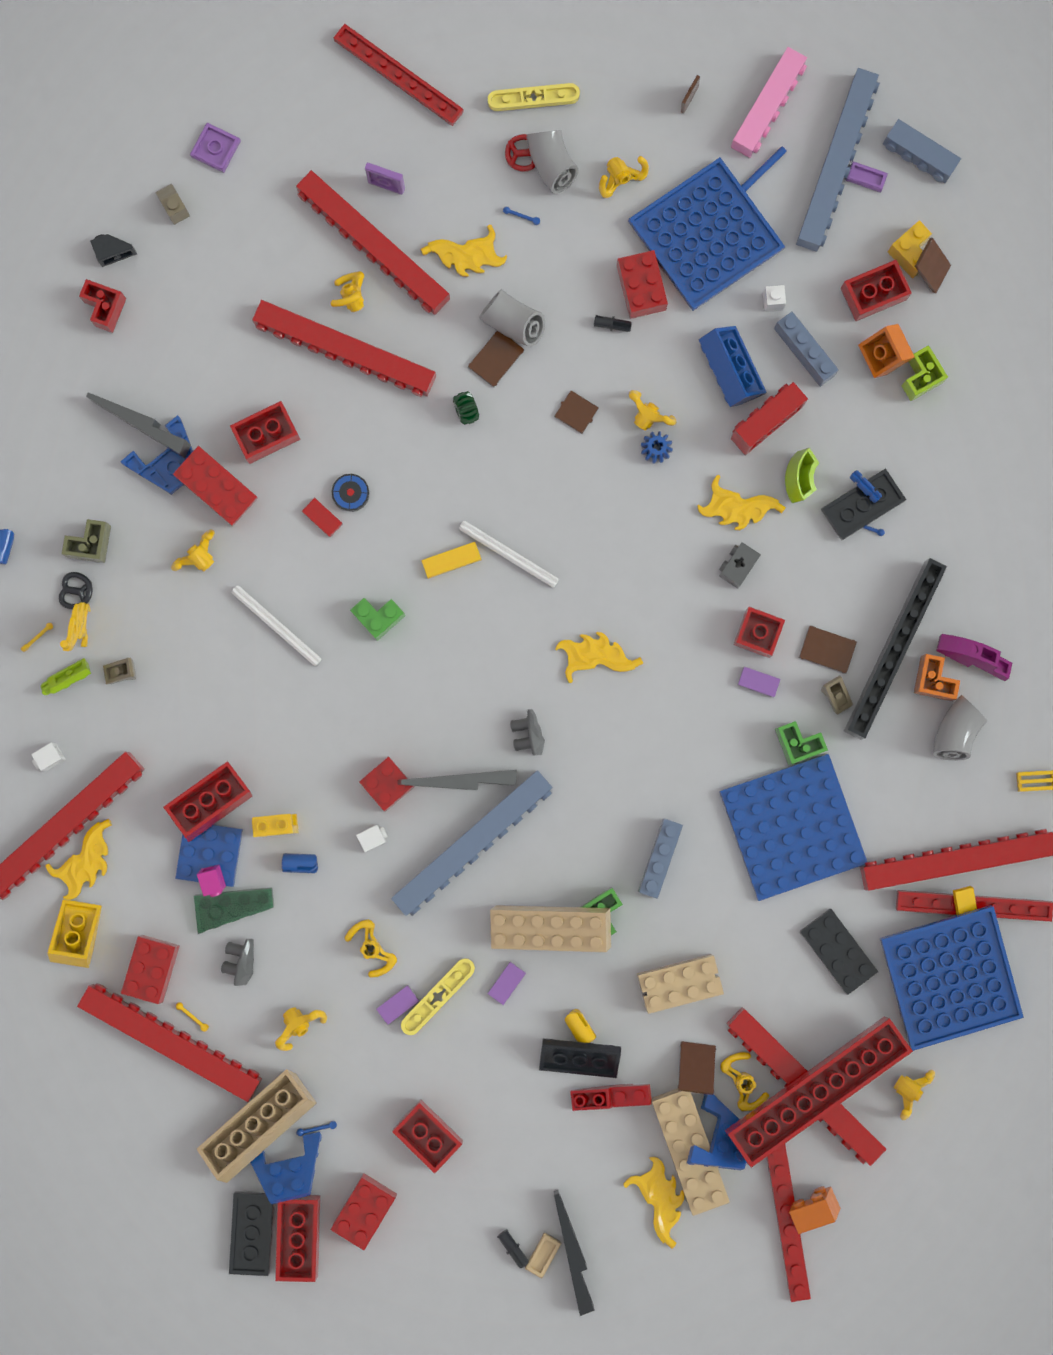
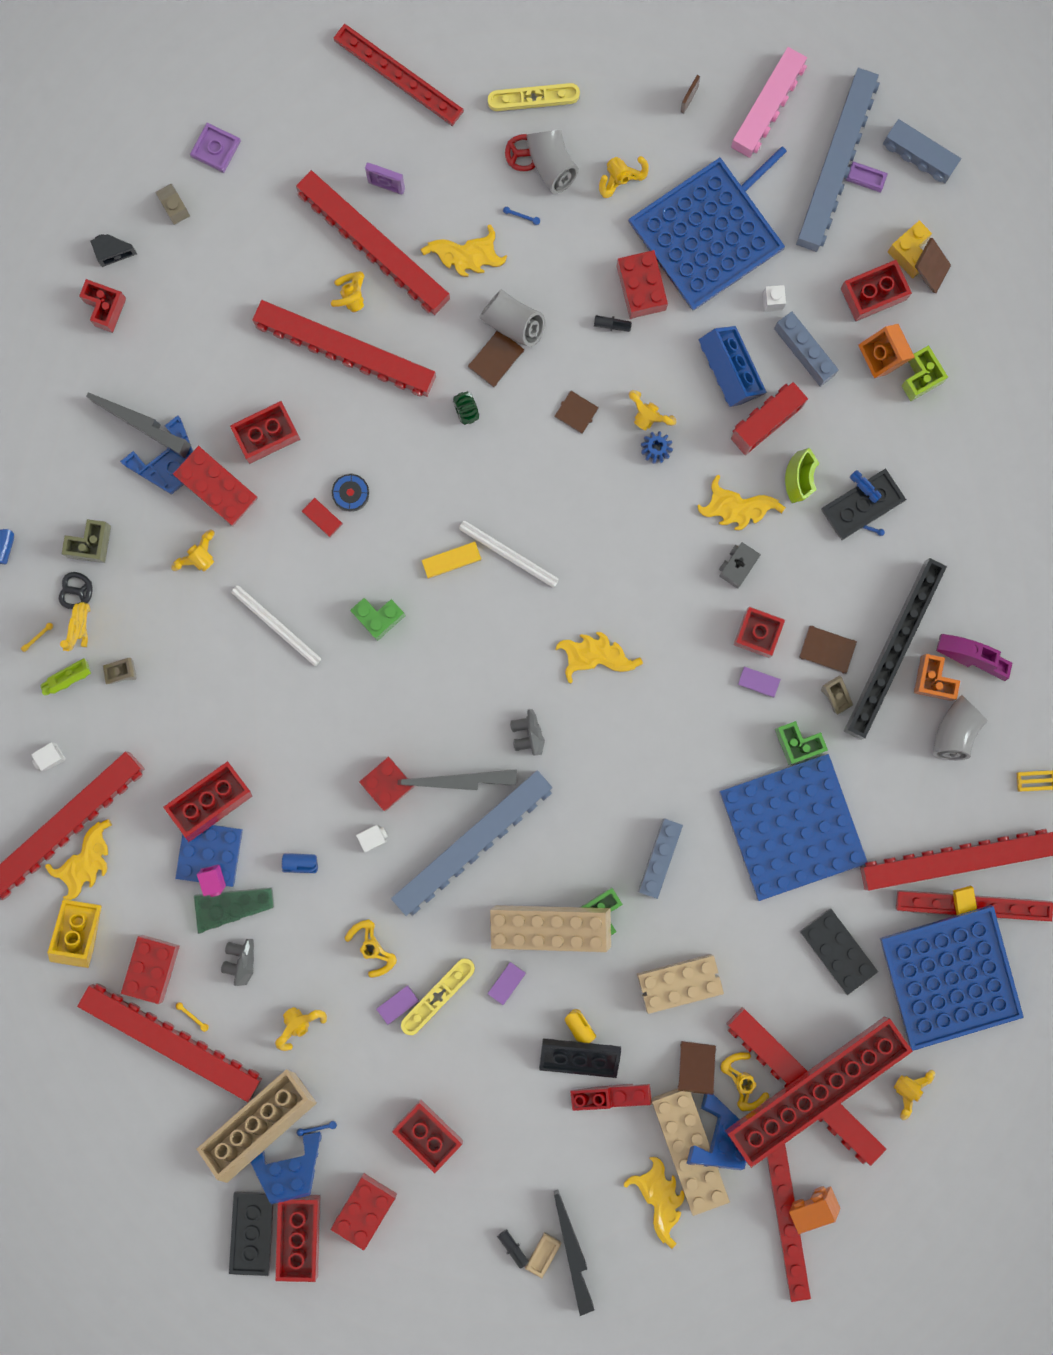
yellow panel [252,814,299,837] -> none

